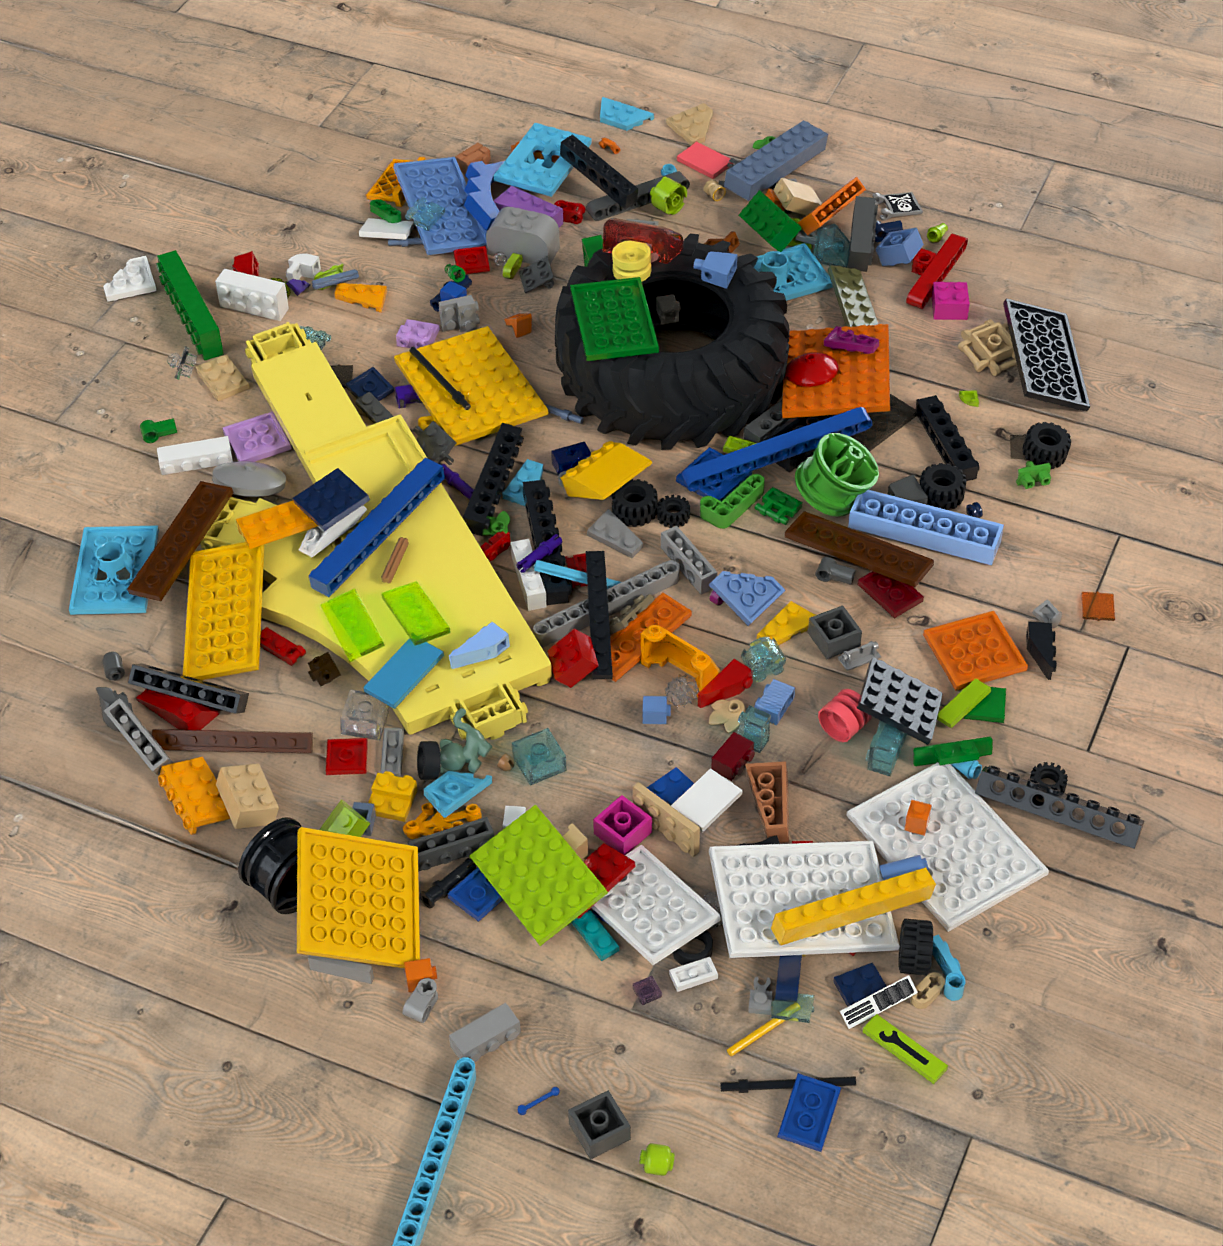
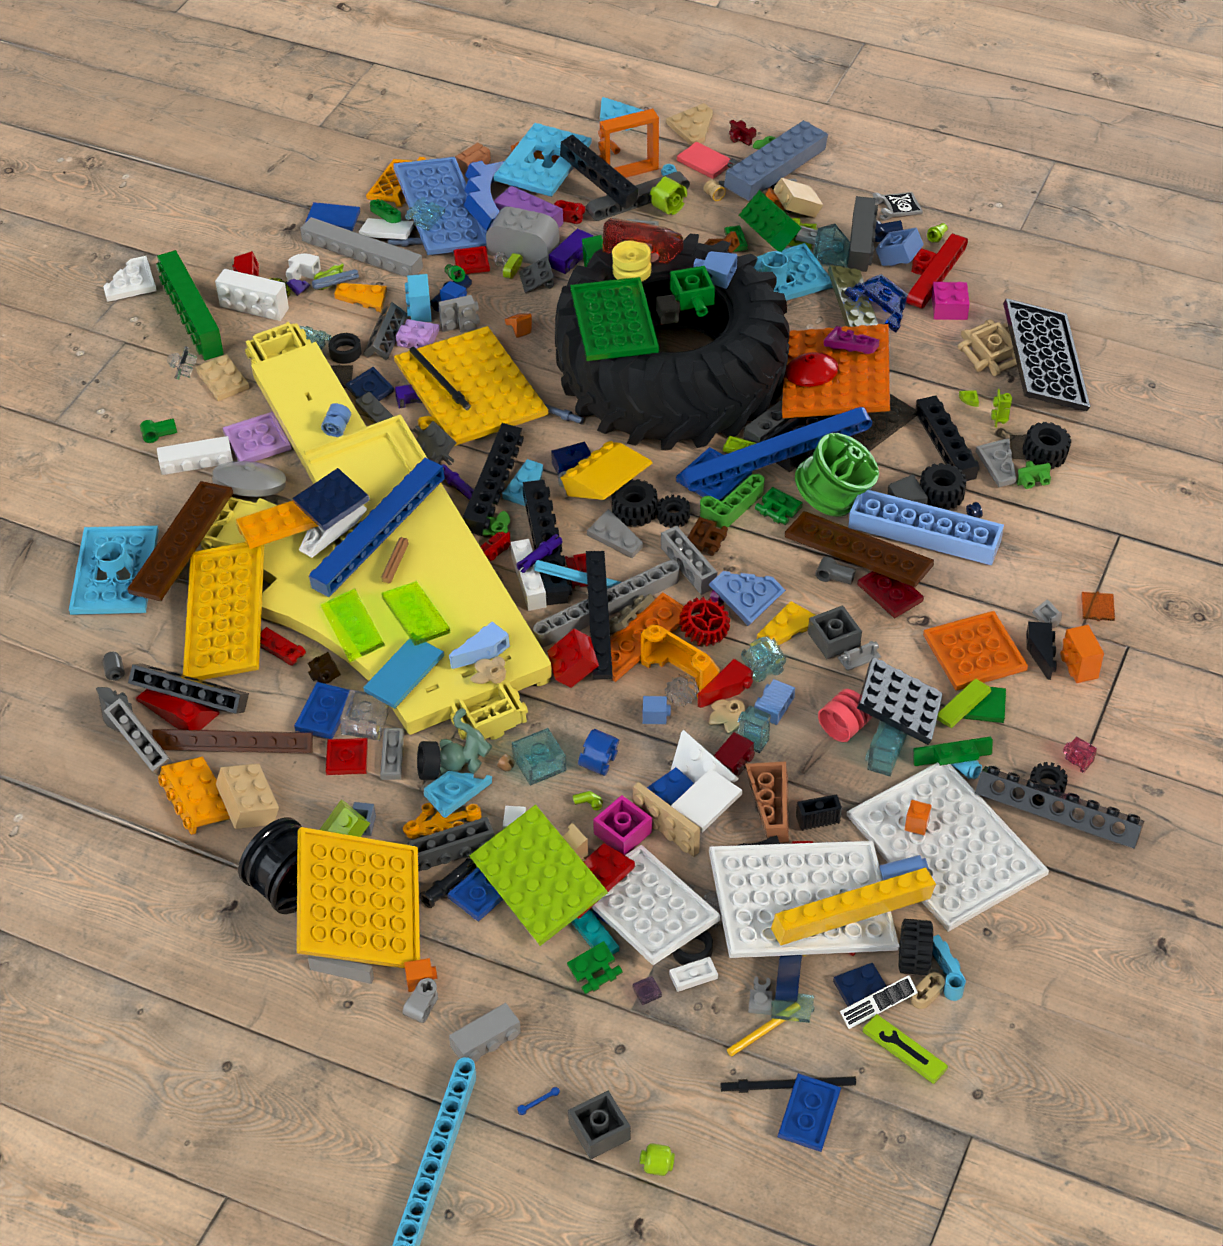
yellow plate [368,771,417,822] -> none
orange brick [798,177,866,236] -> none
none -> blue plate [294,682,354,739]
none -> light grey brick [300,217,423,277]
none -> blue tile [305,202,360,231]
none -> medium blue wheel [321,403,351,437]
none -> black tyre [328,333,362,364]
none -> dark grey fence [363,302,407,360]
none -> medium azure brick [405,274,432,322]
none -> tan plate [470,656,506,684]
none -> dark purple brick [549,228,593,274]
none -> green plate [567,941,623,994]
none -> lime arm [573,791,603,811]
none -> blue brick [578,729,620,776]
none -> orange window [598,108,659,178]
none -> green brick [670,266,715,317]
none -> white wing [671,730,739,783]
none -> red gear [679,596,731,647]
none -> reddish brown plate [687,517,728,556]
none -> green plate [724,225,748,252]
none -> dark red hips [729,120,757,146]
none -> black brick [796,794,842,831]
none -> clear blue wing [844,274,908,333]
none -> light grey wing [976,438,1016,487]
none -> lime hinge [991,389,1012,427]
none -> orange brick [1060,625,1104,683]
none -> clear pink brick [1063,736,1097,773]

